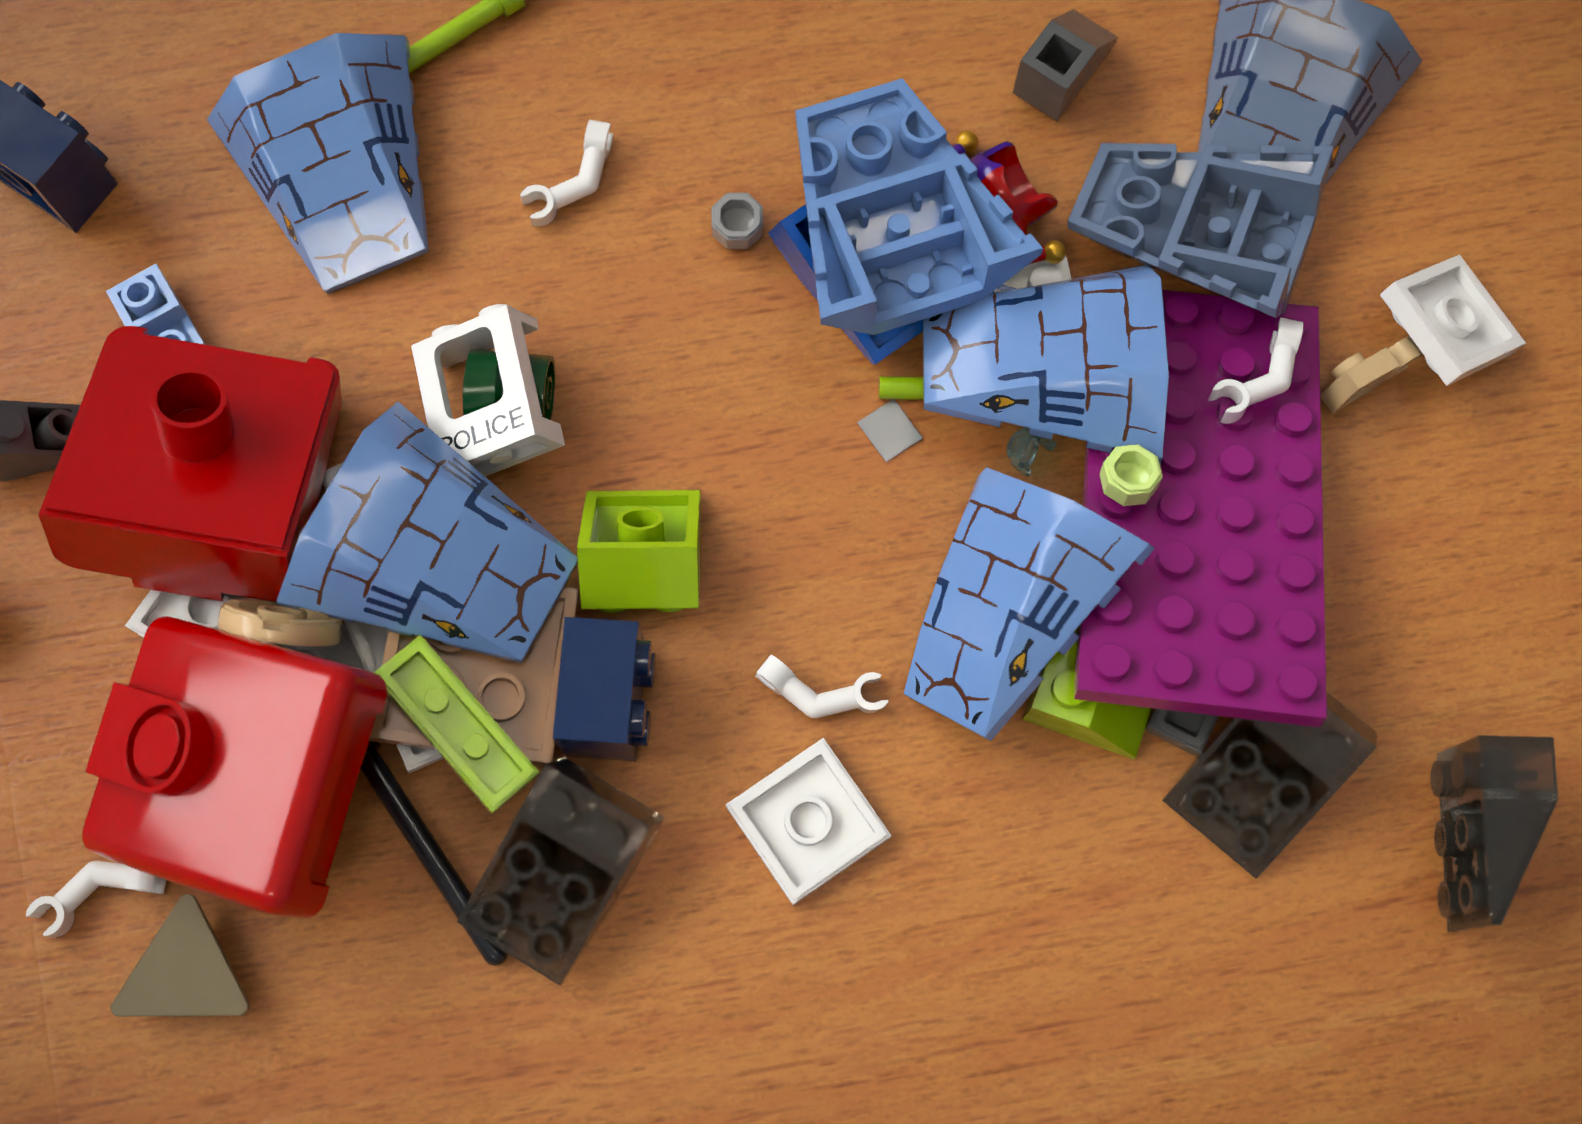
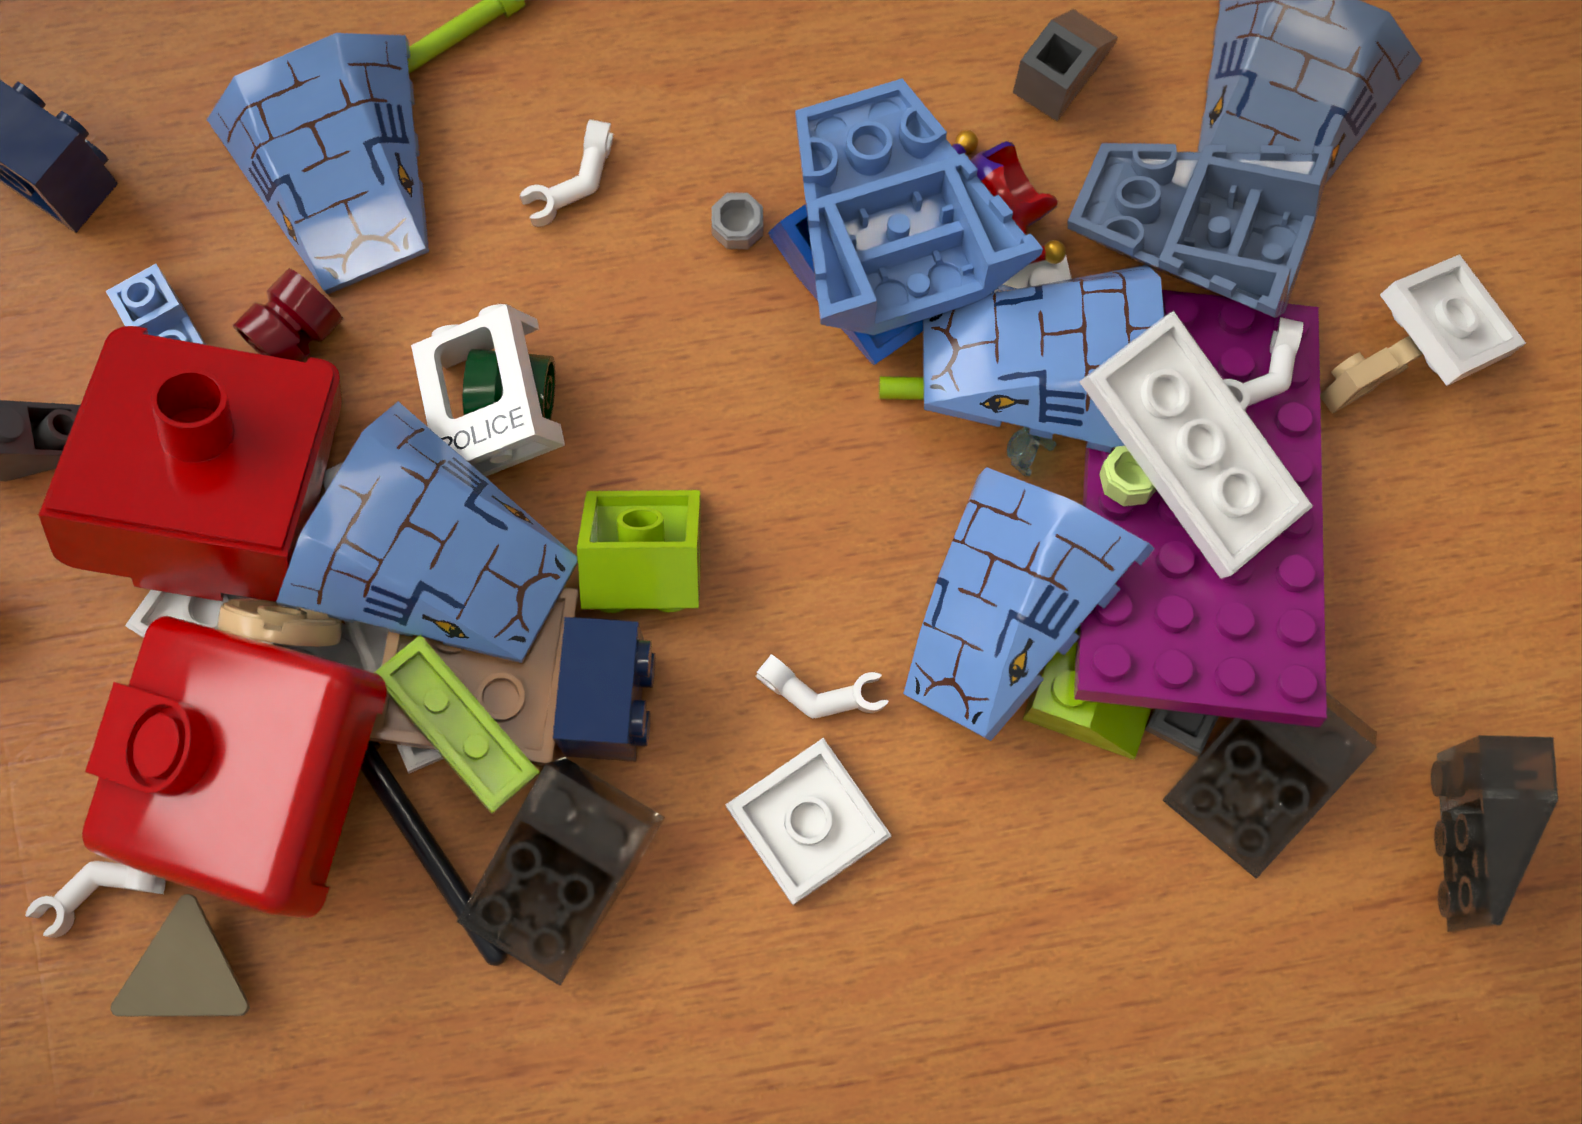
light grey sticker [857,399,922,462] -> none
none -> dark red wheel [233,268,343,362]
none -> white tile [1079,311,1313,578]

